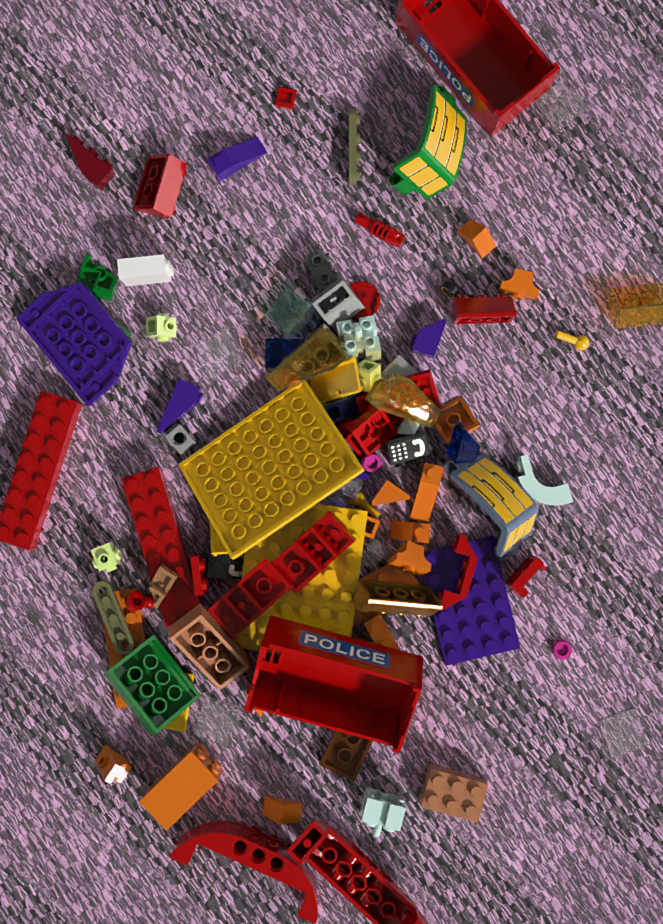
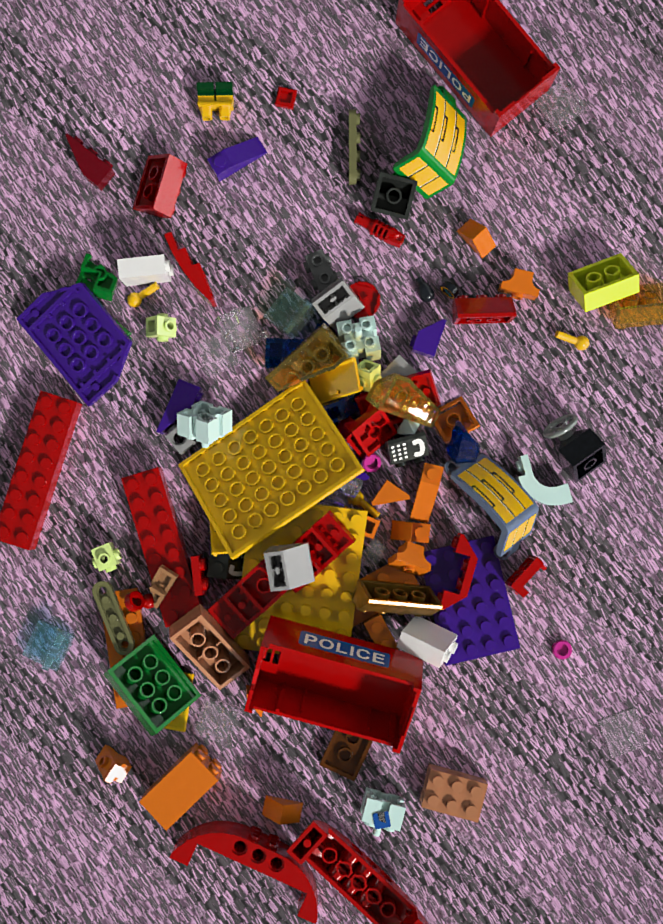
none -> clear light blue plate [22,619,75,671]
none -> yellow bar [127,282,160,307]
none -> red slope [164,232,217,307]
none -> light aqua brick [177,400,232,448]
none -> yellow hips [196,82,234,121]
none -> clear piece [216,306,270,353]
none -> light grey slope [264,542,315,592]
none -> pearl dark grey slope [370,172,418,220]
none -> blue sticker [373,811,391,829]
none -> white brick [397,616,458,668]
none -> black cylinder [415,276,435,303]
none -> black piece [543,414,607,483]
none -> neon yellow brick [567,253,639,312]

